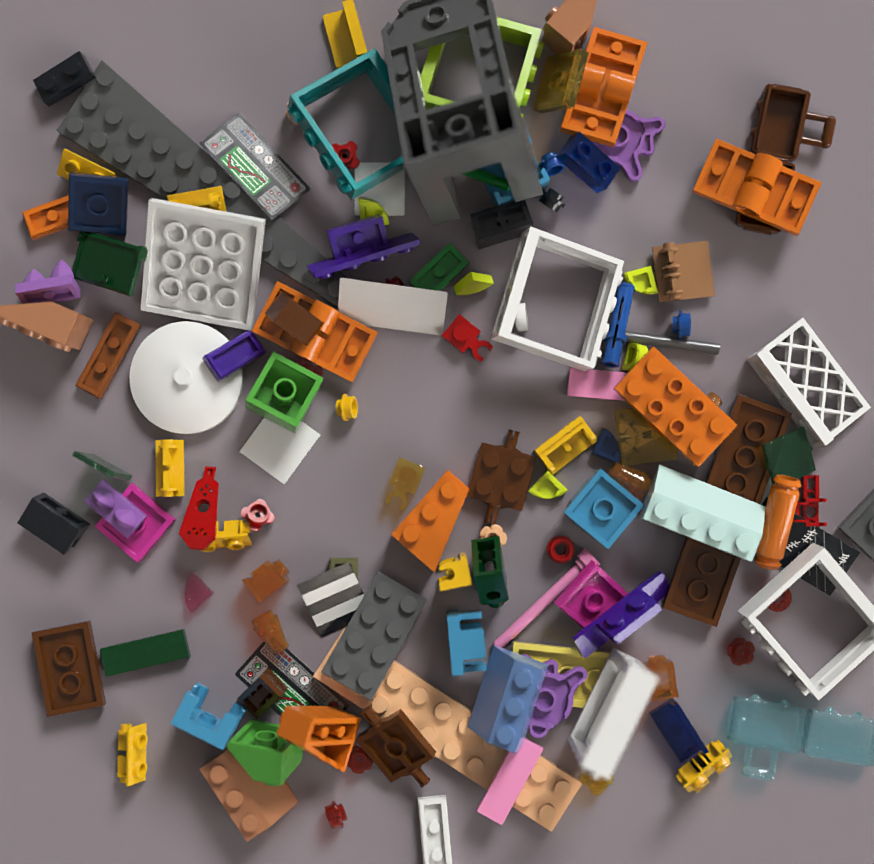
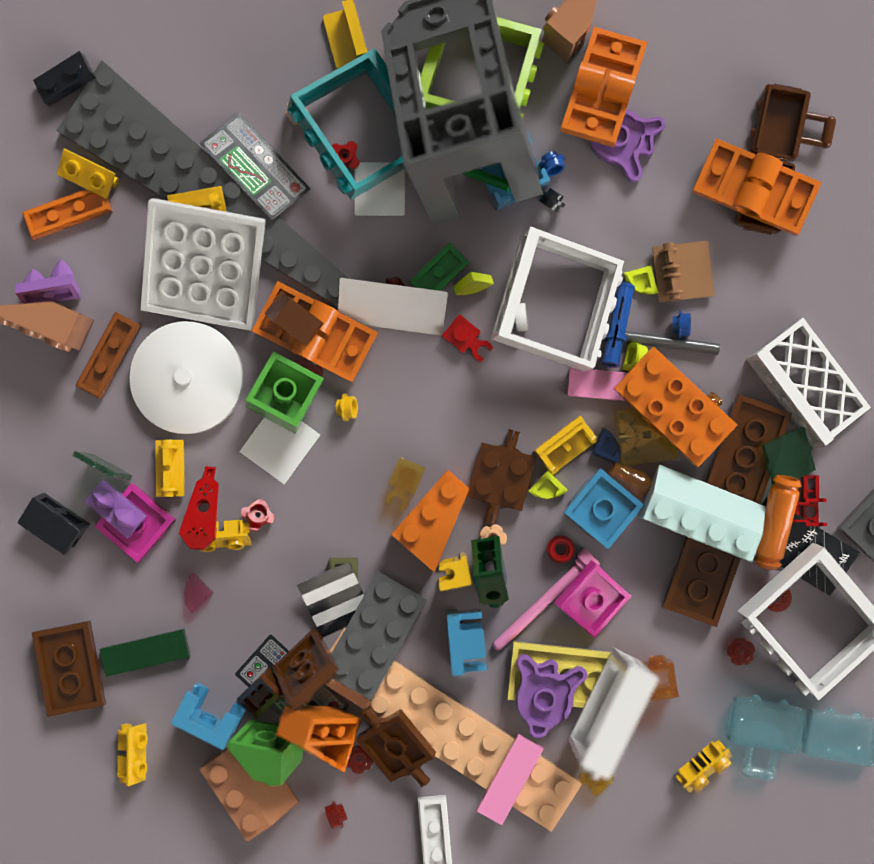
dark blue tile [68,172,129,236] -> none
dark green door [72,231,148,296] -> none
dark purple tile [202,330,266,382] -> none
clear orange window [242,559,290,603] -> none
clear orange cone [252,610,289,654] -> none
dark purple bracket [307,214,421,279] -> none
neon yellow tile [358,197,389,225] -> none
medium blue slope [467,645,548,754] -> none
black hinge [470,200,533,249] -> none
clear yellow tile [534,49,589,114] -> none
clear blue piece [556,131,620,193] -> none
dark purple bracket [572,571,669,658] -> none
clear blue panel [649,698,709,763] -> none
none -> reddish brown plate [272,628,339,711]

